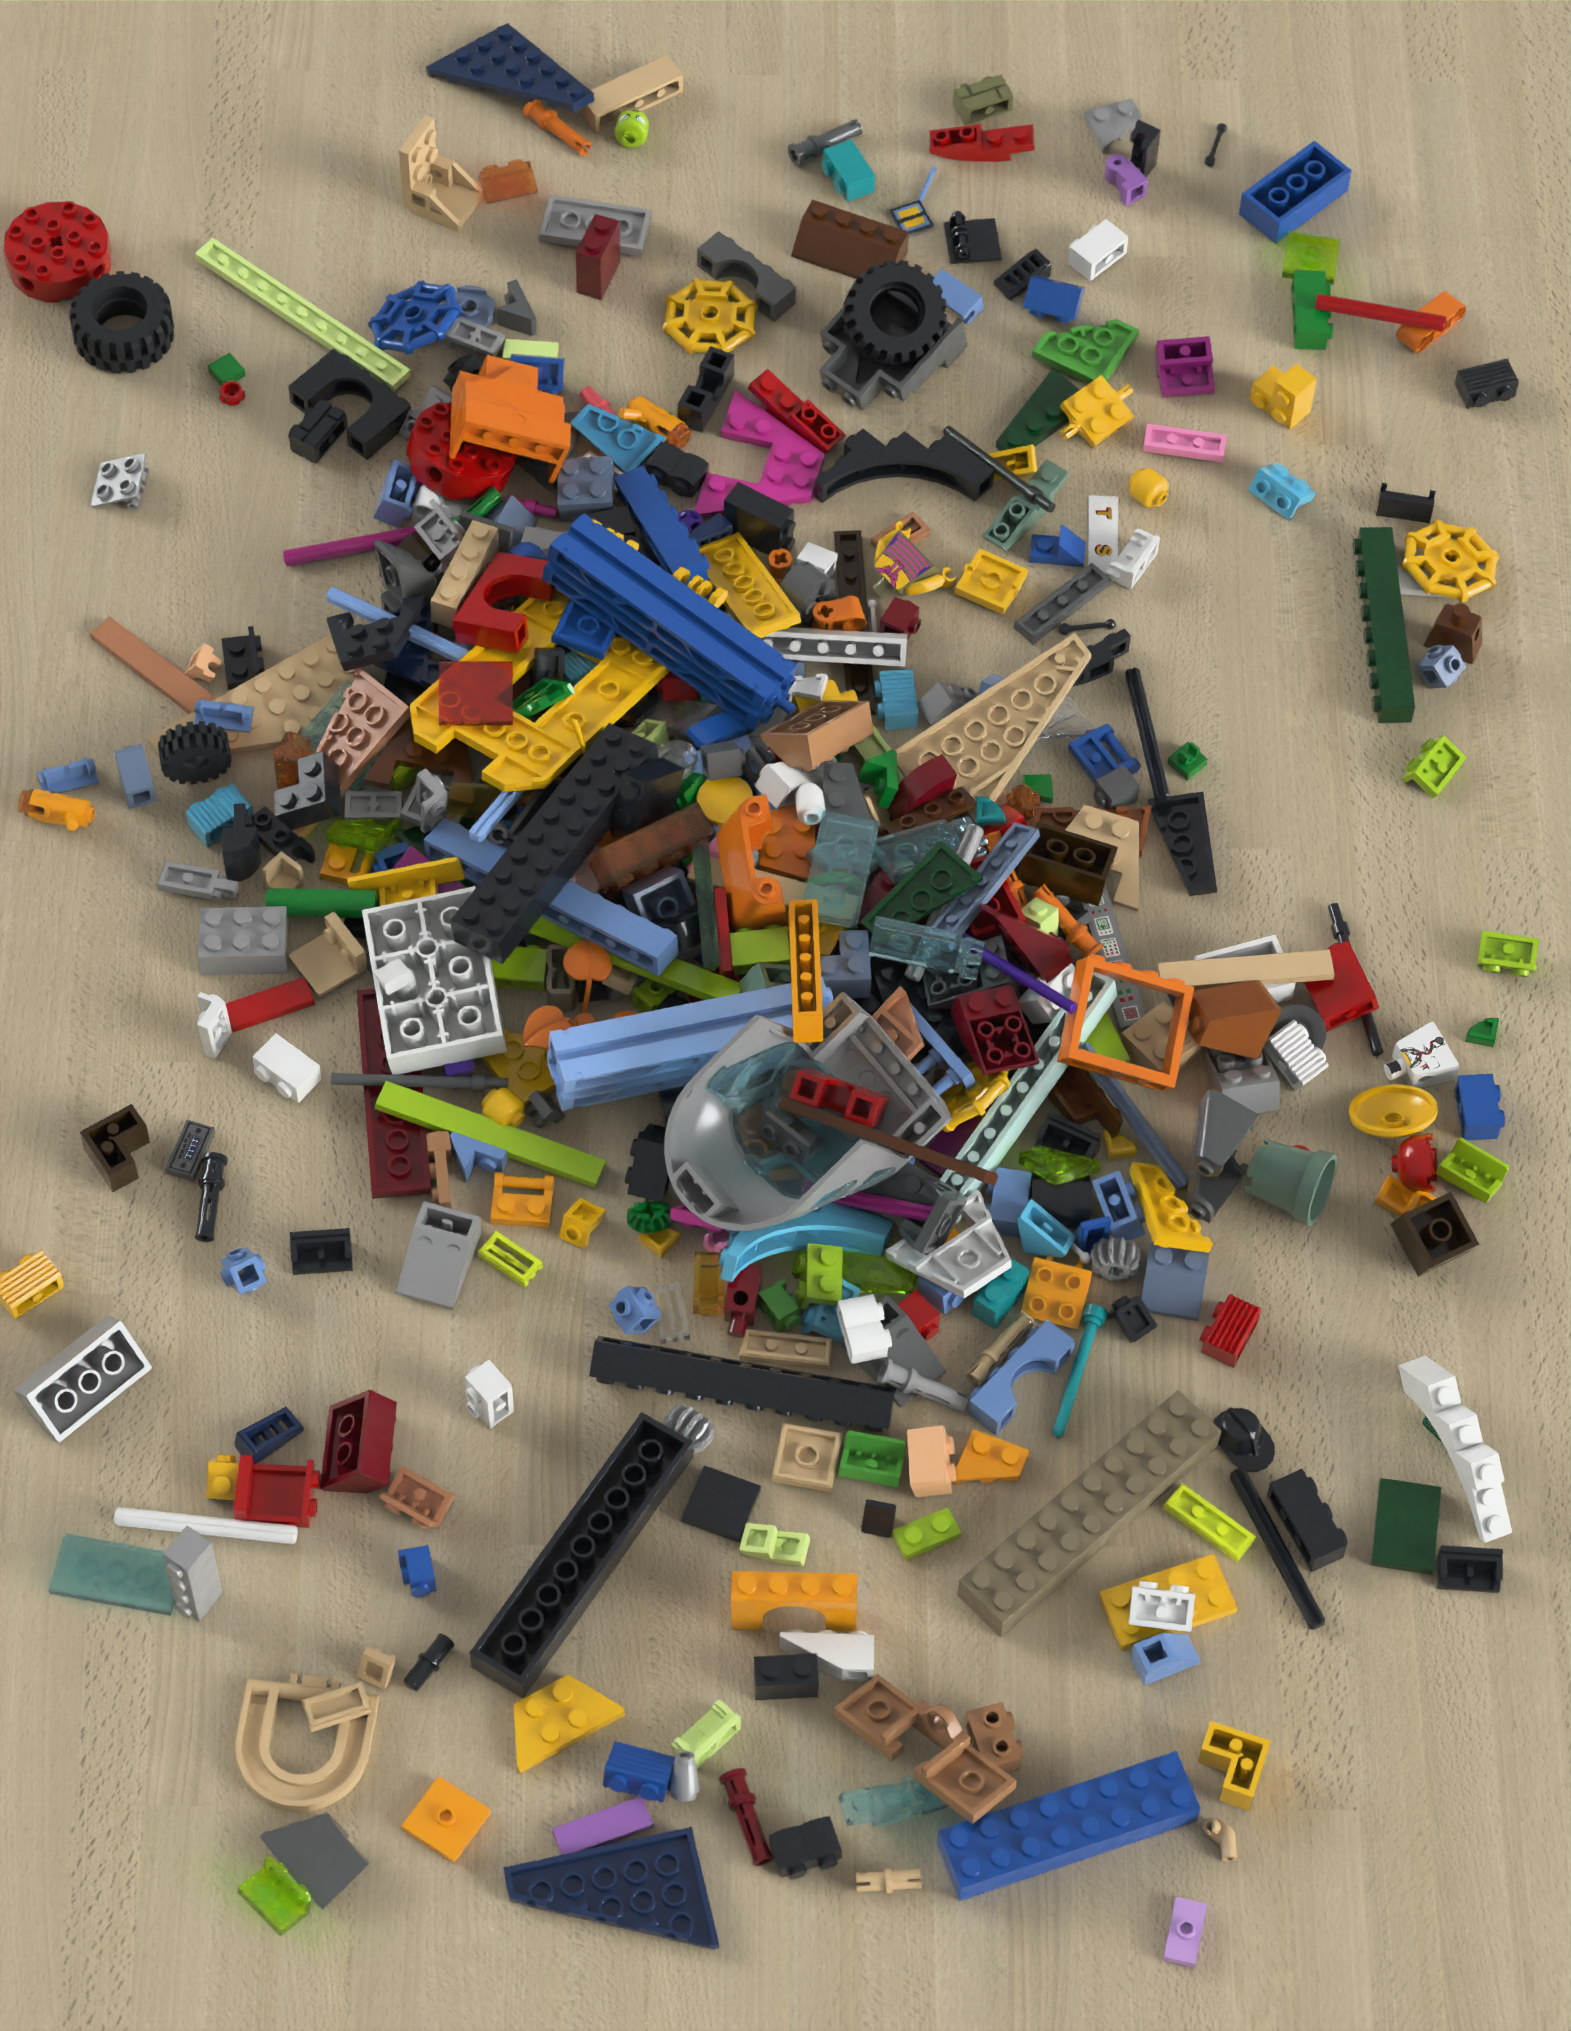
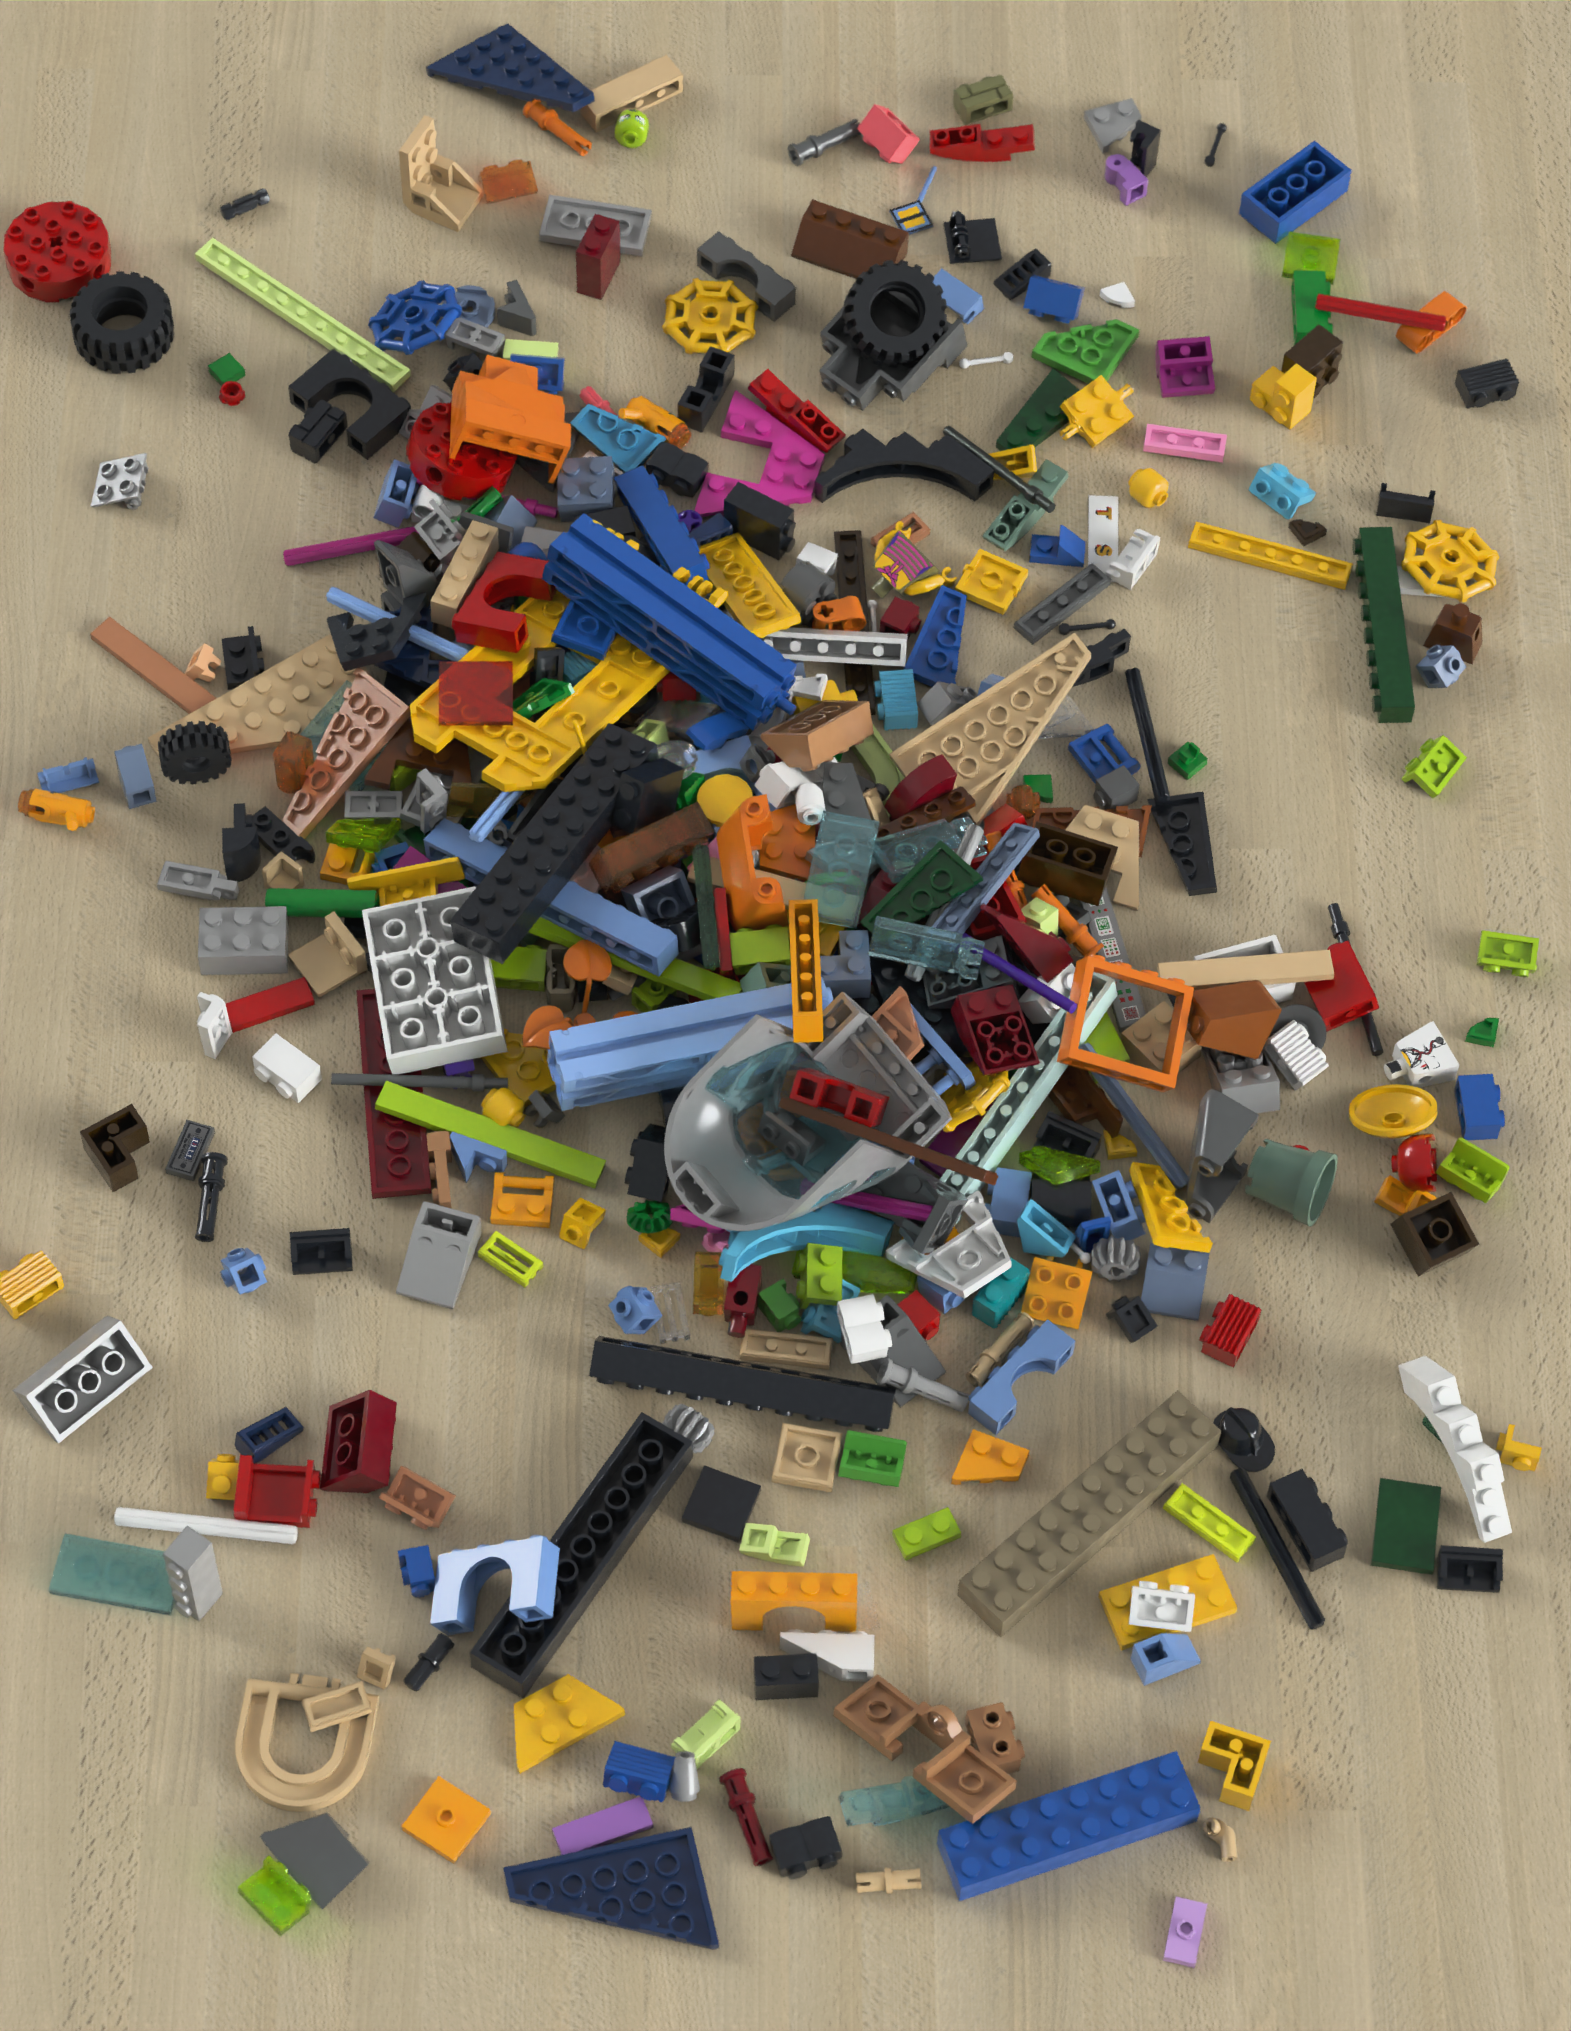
medium azure brick [186,783,253,847] -> none
medium blue hinge [194,700,254,733] -> none
black brick [274,751,342,830] -> none
white slope [374,958,413,995] -> none
white brick [465,1360,514,1429] -> none
dark grey brick [700,740,746,781] -> none
orange bush [768,548,793,584] -> none
teal brick [821,139,875,202] -> none
green slope [857,750,898,809] -> none
black slope [861,1499,896,1538] -> none
light nougat brick [907,1425,956,1498] -> none
teal tile [975,796,1006,826] -> none
teal piece [1052,1304,1108,1437] -> none
white brick [1068,219,1128,281] -> none
none -> black axle [220,188,270,220]
none -> arch [430,1535,560,1636]
none -> coral brick [857,104,920,164]
none -> blue wing [904,585,967,687]
none -> white hinge [959,352,1013,369]
none -> white tile [1100,282,1135,308]
none -> yellow tile [1188,521,1353,590]
none -> dark brown brick [1281,324,1343,399]
none -> dark brown tile [1288,519,1327,546]
none -> yellow bracket [1496,1424,1542,1471]

